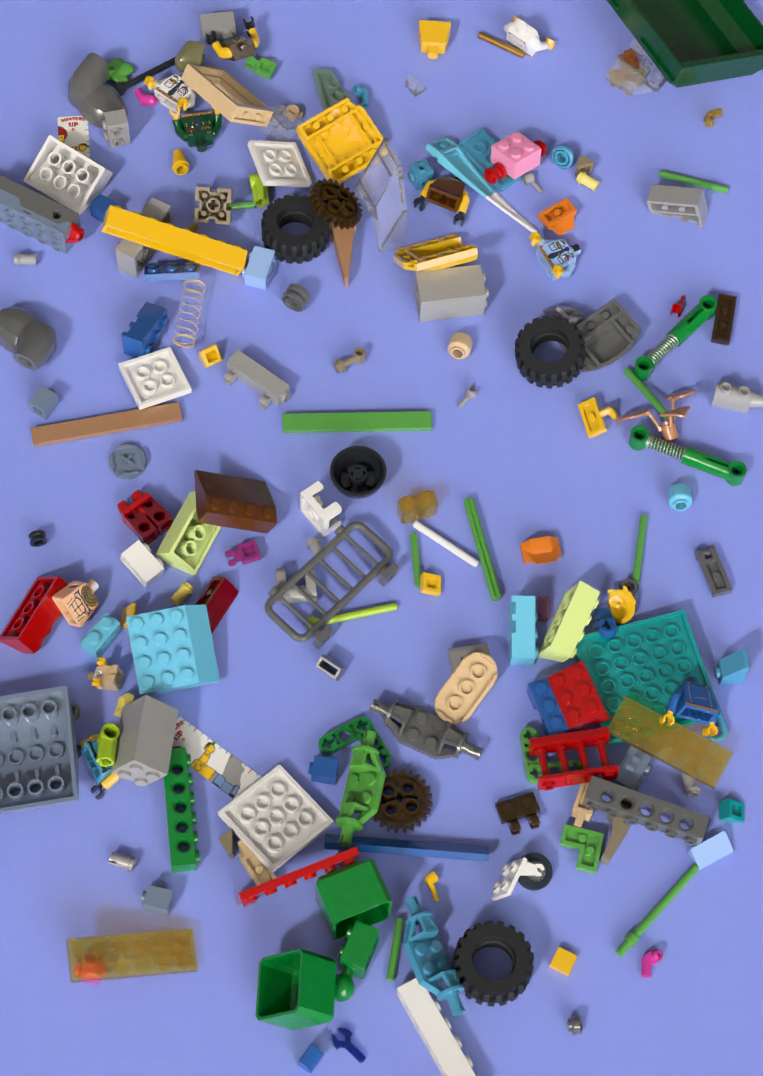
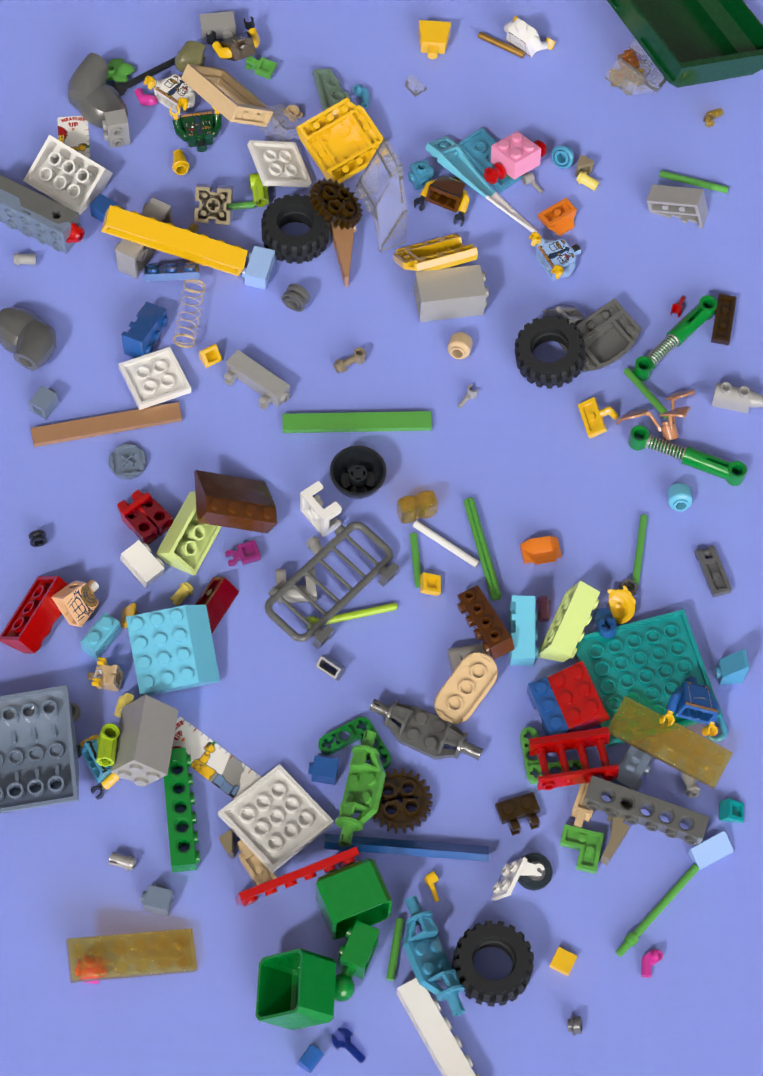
none -> reddish brown brick [457,585,515,659]

